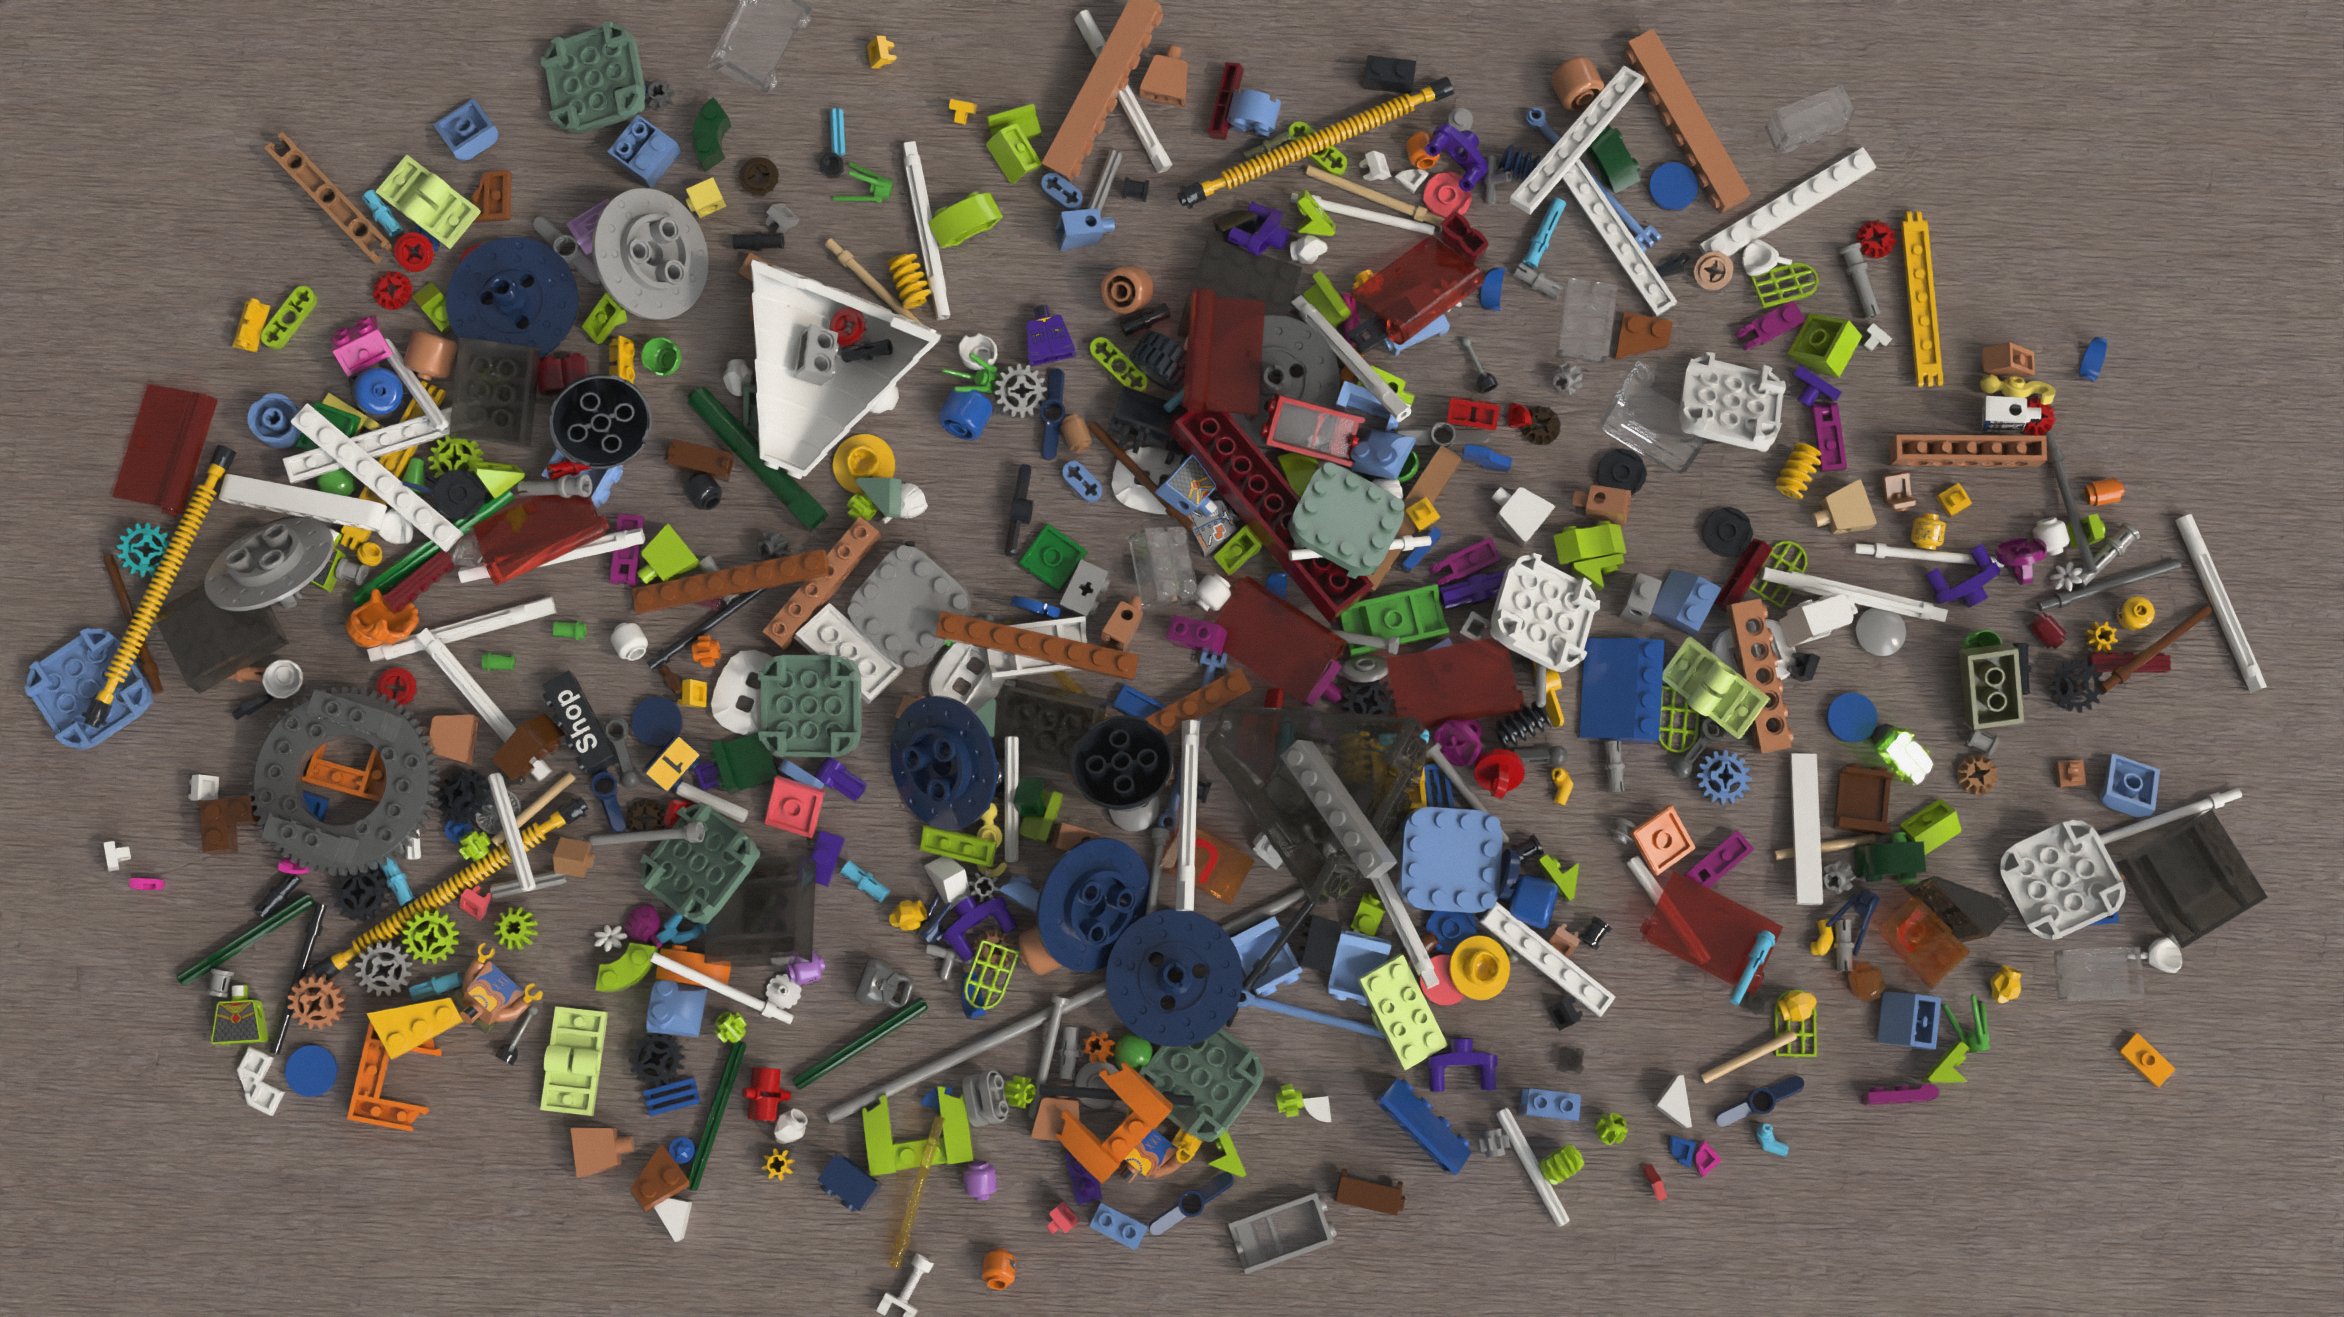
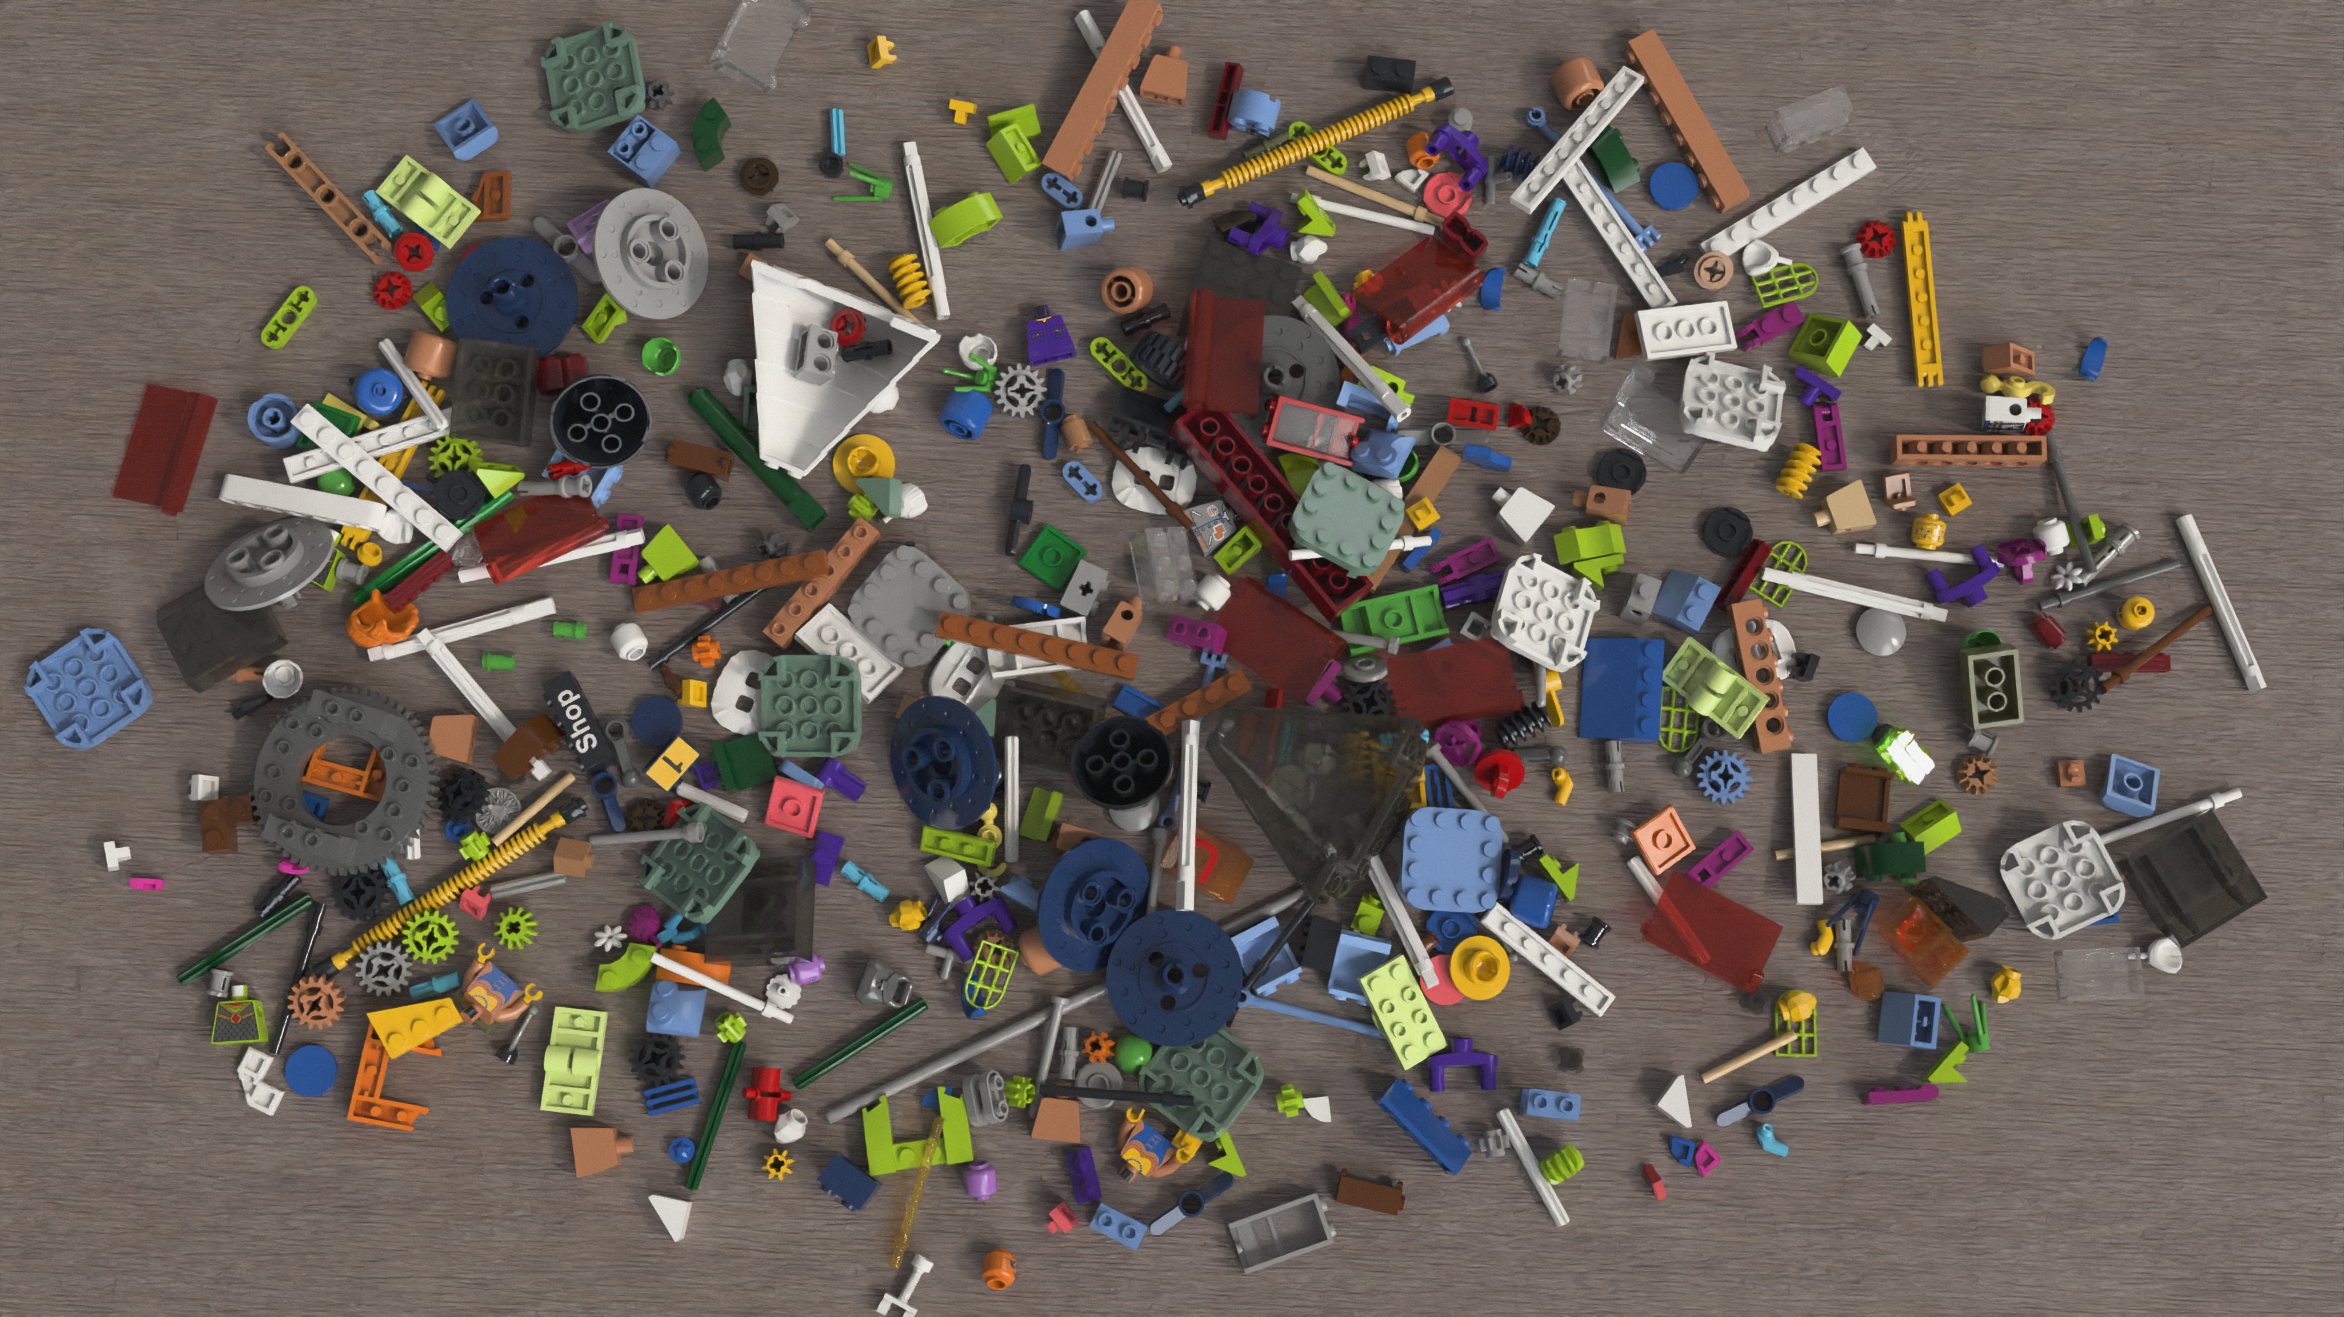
yellow hose [81,444,237,729] -> none
reddish brown bar [103,554,164,694] -> none
teal gear [115,523,173,578] -> none
yellow hinge [232,298,271,353] -> none
dark pink bracket [331,316,393,377] -> none
red gear [376,668,417,707] -> none
bright green cone [401,458,425,497] -> none
white axle [488,773,536,892] -> none
yellow hinge [609,335,635,384] -> none
dark orange wing [630,1145,690,1212] -> none
light yellow brick [685,177,726,218] -> none
dark green panel [1013,777,1046,817] -> none
orange wedge [1056,1062,1173,1184] -> none
torso [1155,454,1218,517] -> none
white bracket [1252,830,1292,870] -> none
light grey brick [1280,740,1398,879] -> none
lime gear [1595,1113,1629,1145] -> none
medium azure pin [1729,930,1775,1005] -> none
white hinge [1779,593,1858,648] -> none
black pin [2012,643,2032,695] -> none
orange brick [2084,477,2124,506] -> none
light orange plate [2117,1033,2176,1088] -> none
none -> white plate [1634,301,1737,361]

